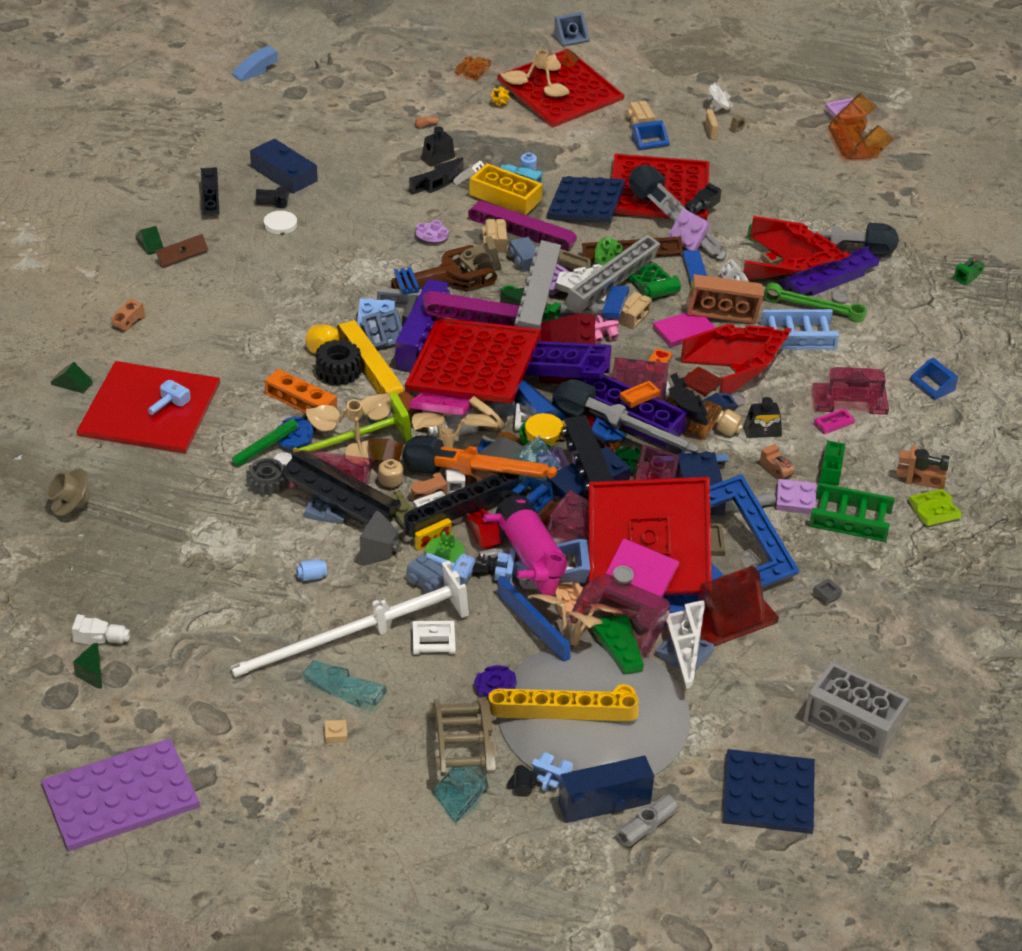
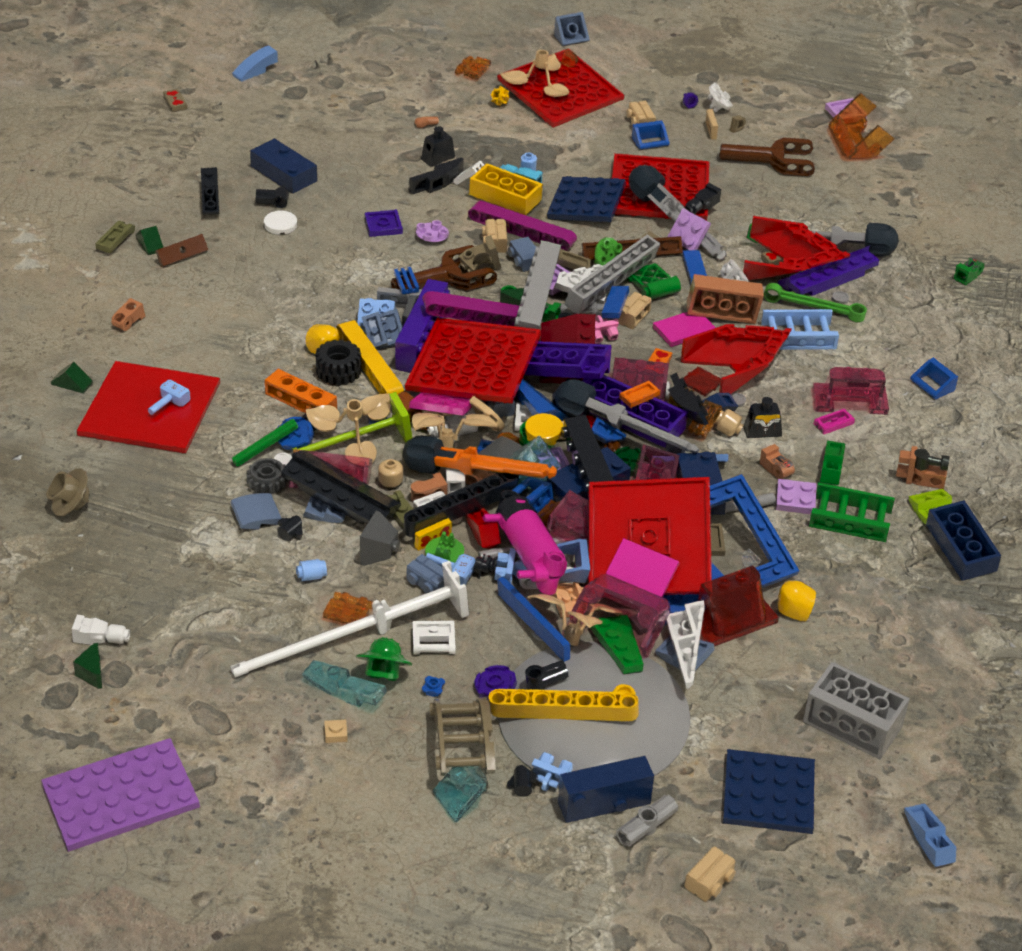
reddish brown slope [368,438,404,465] -> none
light grey piece [613,566,634,584] -> none
dark grey plate [813,578,842,604] -> none
none -> olive plate [95,220,135,253]
none -> dark tan tile [163,89,187,112]
none -> sand blue slope [230,493,281,530]
none -> black piece [277,515,303,541]
none -> clear orange plate [323,592,373,624]
none -> green helmet [356,637,412,681]
none -> dark purple tile [364,209,403,237]
none -> blue plate [422,676,445,697]
none -> black piece [525,660,569,690]
none -> dark purple tile [683,92,699,109]
none -> tan brick [685,846,736,902]
none -> reddish brown piece [719,137,815,176]
none -> yellow piece [778,580,816,621]
none -> medium blue slope [904,803,956,867]
none -> dark blue brick [926,500,1001,581]

